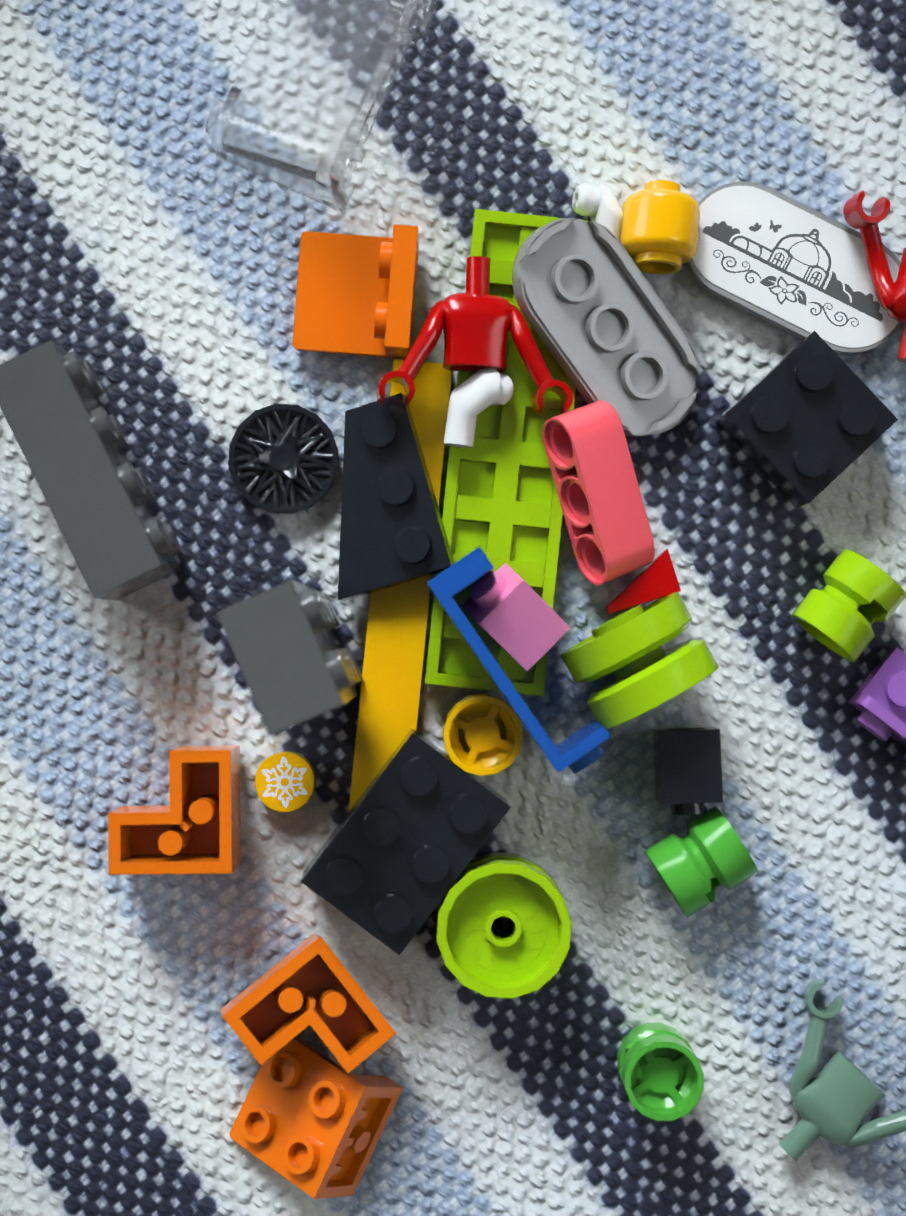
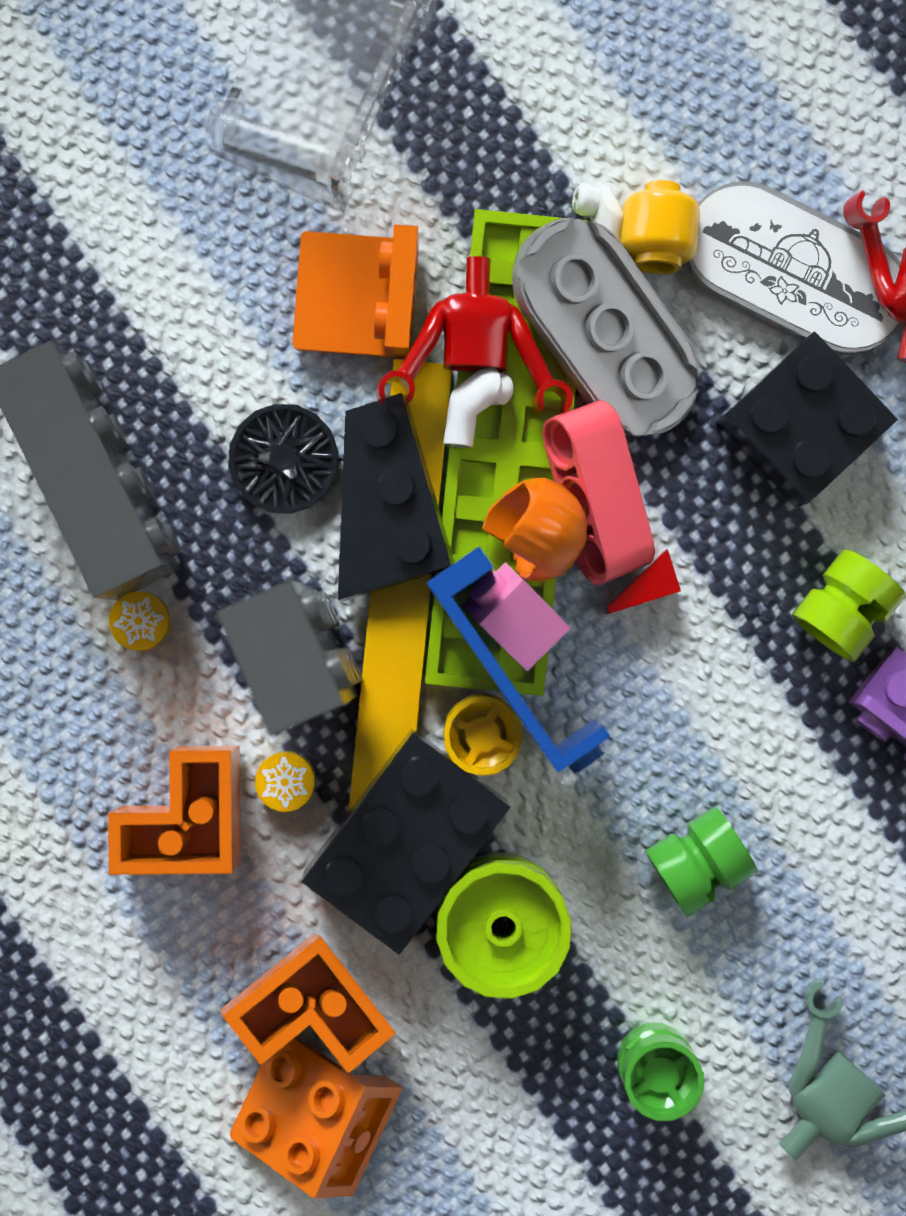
lime wheel [560,592,719,729] -> none
black brick [653,727,723,815] -> none
none -> yellow tile [109,591,172,651]
none -> orange hair [482,478,587,581]

